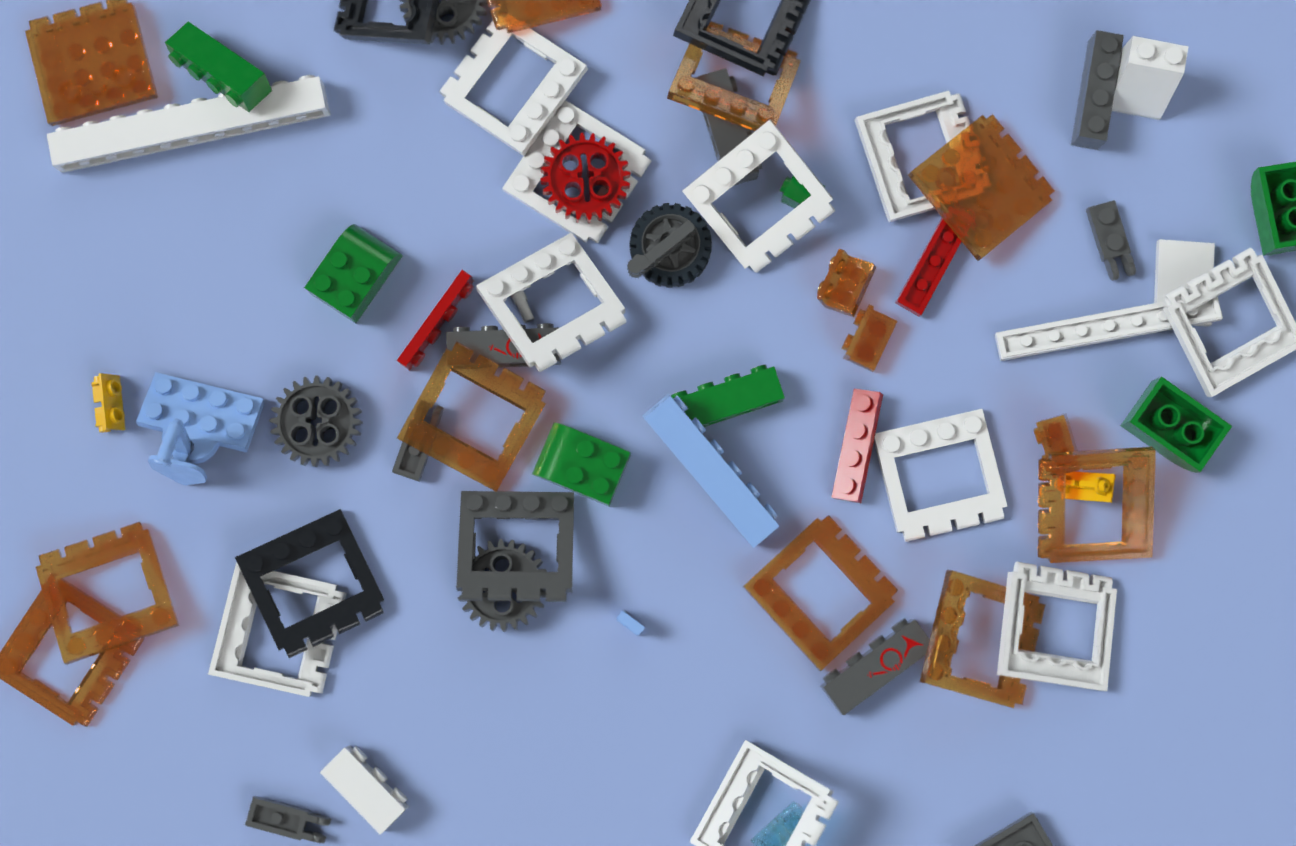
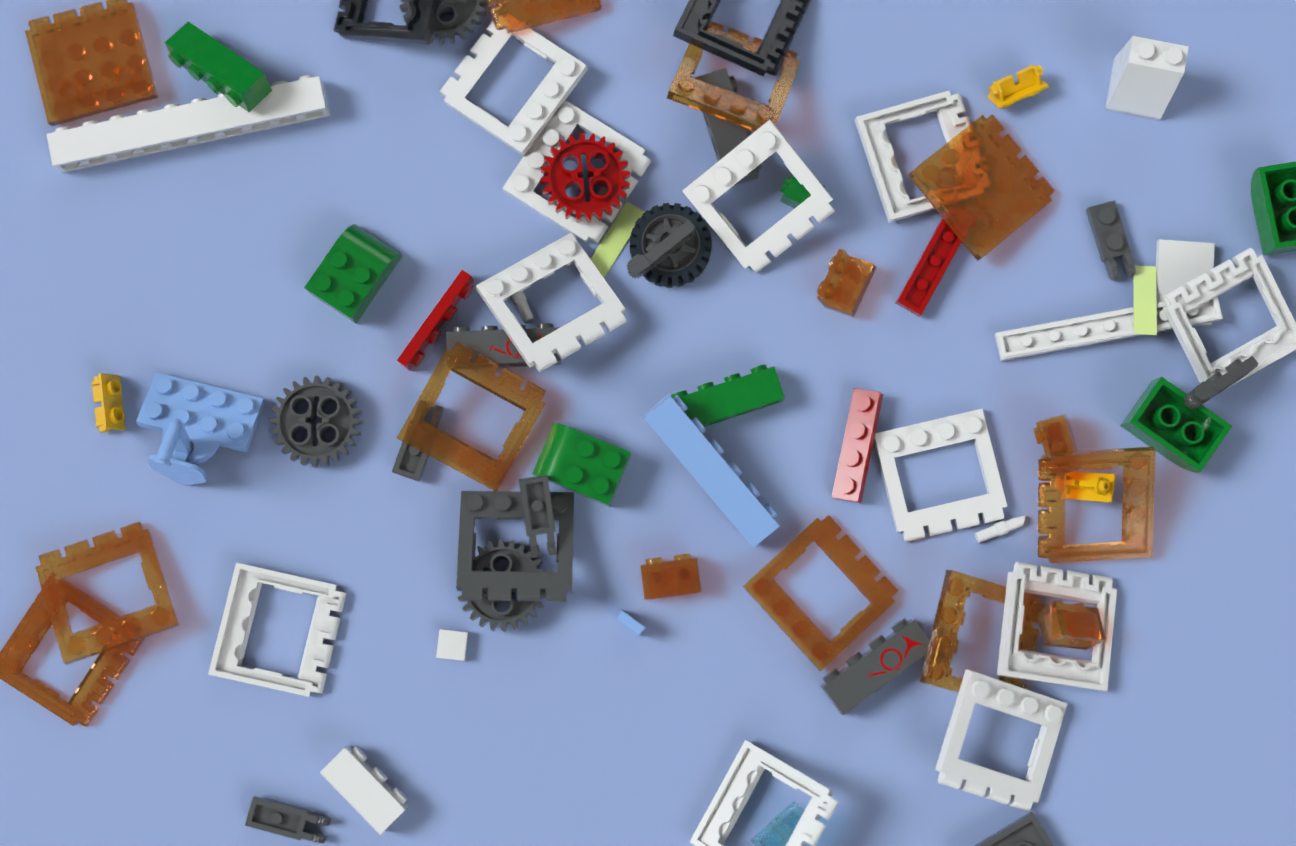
black hinge [235,509,384,658] -> none
clear orange bracket [841,304,897,372] -> none
dark grey brick [1071,30,1124,150] -> none
none -> white tile [436,629,469,661]
none -> dark grey hinge [518,475,556,558]
none -> yellowish green sticker [590,201,644,278]
none -> clear orange brick [640,553,701,600]
none -> white hinge [935,669,1068,811]
none -> white piece [974,516,1026,543]
none -> yellow hinge [987,65,1049,109]
none -> clear orange brick [1037,600,1106,650]
none -> yellowish green sticker [1134,266,1157,335]
none -> dark grey hinge [1183,356,1259,409]

